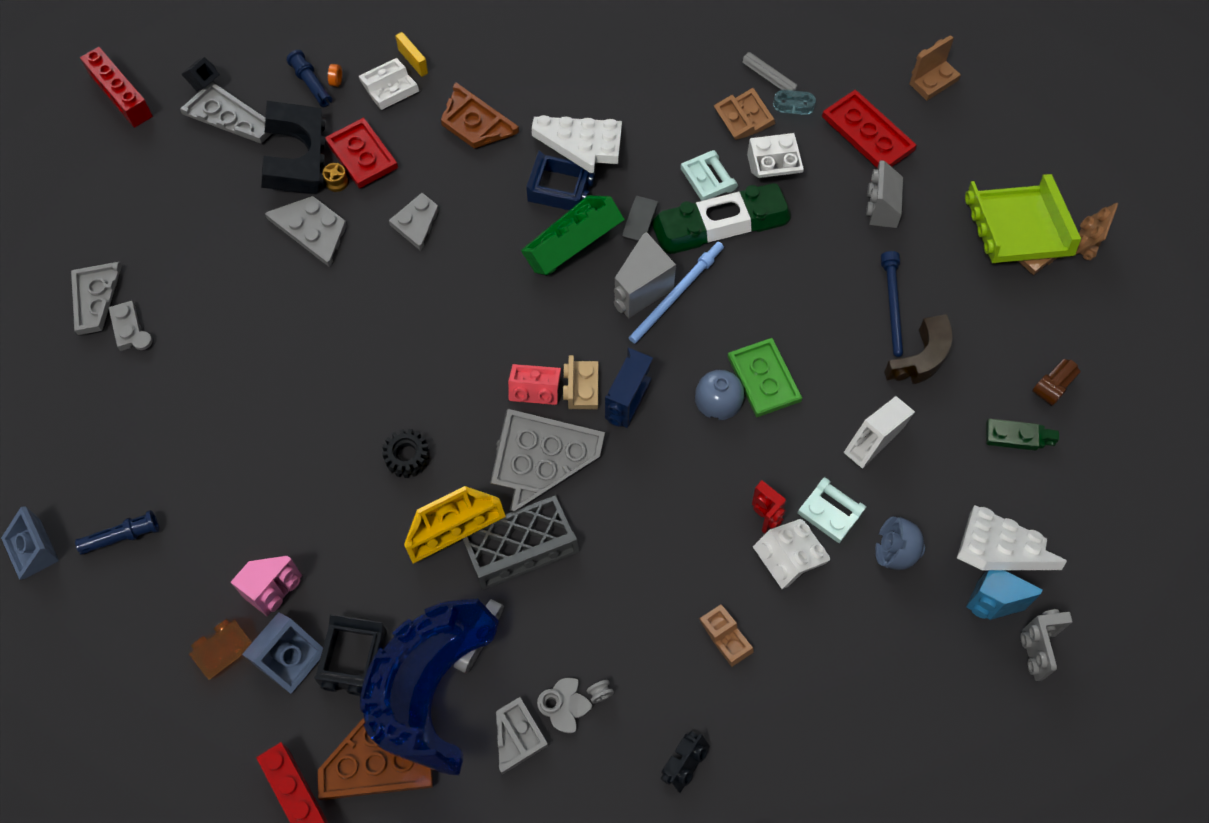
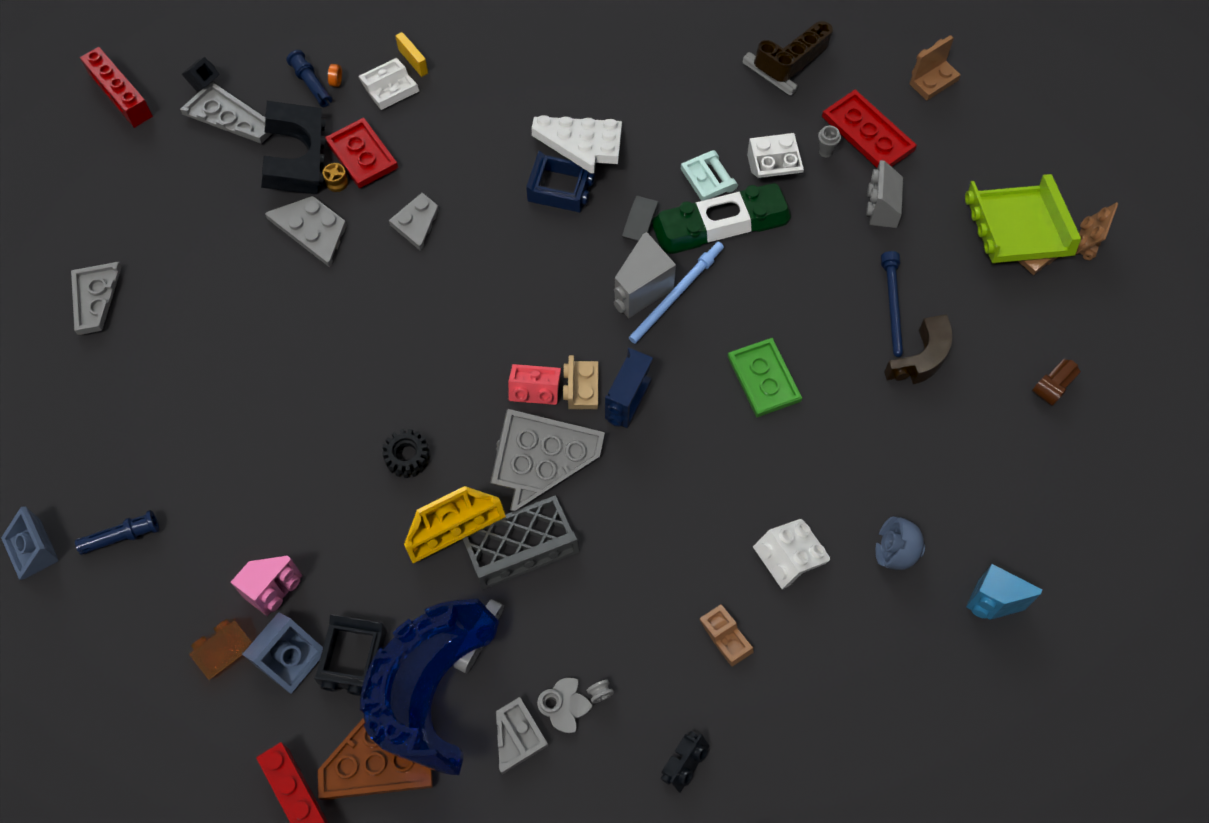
light grey hinge [108,300,152,351] -> none
dark orange wing [441,82,519,148] -> none
green wedge [520,196,625,275] -> none
sand blue cylinder [695,370,744,420] -> none
medium nougat slope [714,88,775,140] -> none
red bracket [752,480,786,534] -> none
clear light blue beam [773,90,816,115] -> none
light aqua plate [797,477,867,544] -> none
white slope [844,396,915,469] -> none
white wing [957,505,1067,570] -> none
dark green hinge [986,419,1059,451] -> none
light grey bracket [1020,609,1072,681] -> none
none -> dark brown beam [754,21,833,82]
none -> light grey cone [818,125,841,158]

